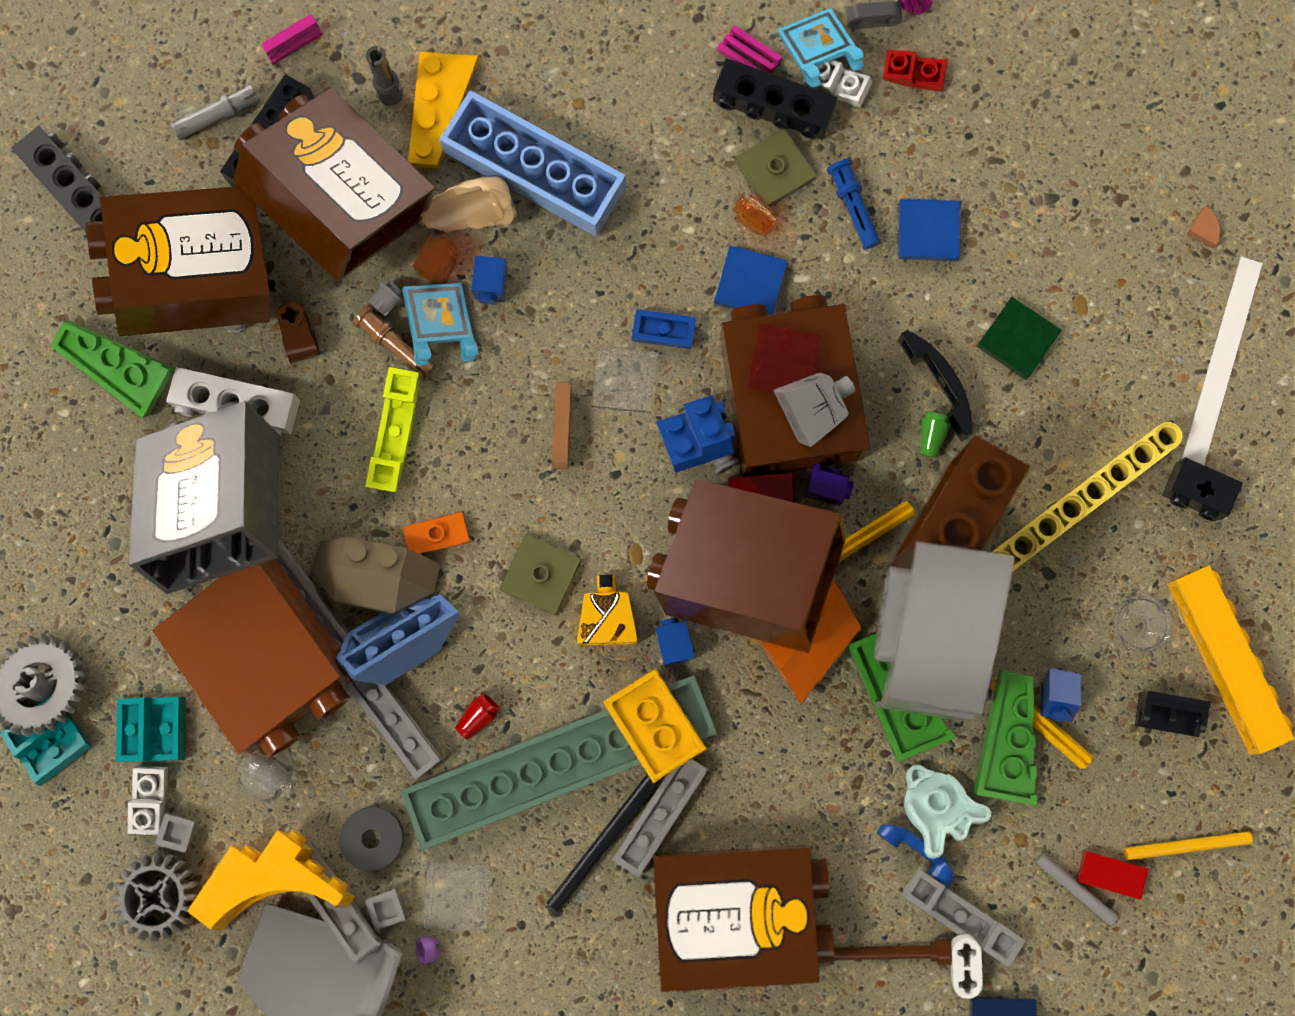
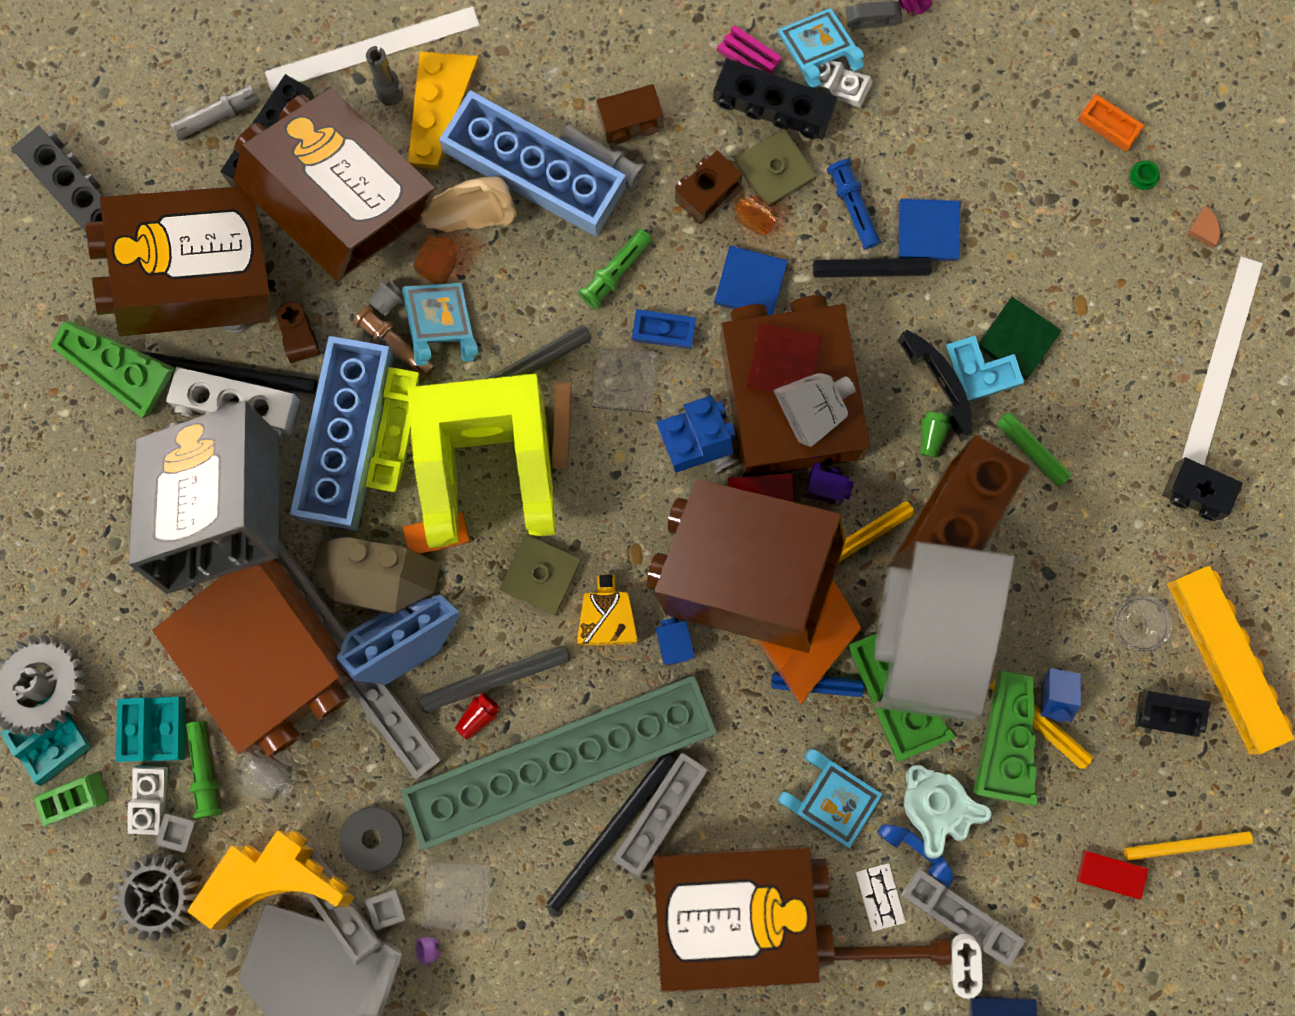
dark pink tile [261,14,322,65] -> none
blue brick [471,256,508,305] -> none
yellow tile [603,668,707,783] -> none
red slope [883,50,948,92] -> none
light yellow beam [990,422,1183,572] -> none
light grey bar [1035,853,1118,926] -> none
none -> bright green slope [34,773,109,827]
none -> black piece [138,350,317,394]
none -> bright green pin [186,721,222,819]
none -> white sticker [265,6,480,91]
none -> light blue brick [290,336,395,531]
none -> neon yellow brick [407,374,556,548]
none -> dark grey axle [421,646,570,711]
none -> dark grey axle [486,325,591,379]
none -> light grey pin [560,124,646,189]
none -> bright green pin [578,228,653,310]
none -> reddish brown brick [596,84,664,144]
none -> reddish brown brick [675,150,743,225]
none -> blue axle [771,672,864,697]
none -> medium azure flag [778,749,883,848]
none -> black axle [812,258,932,278]
none -> white sticker [856,863,906,932]
none -> medium azure plate [946,336,1024,402]
none -> bright green axle [997,412,1071,486]
none -> orange plate [1077,93,1145,152]
none -> green plate [1129,161,1160,191]

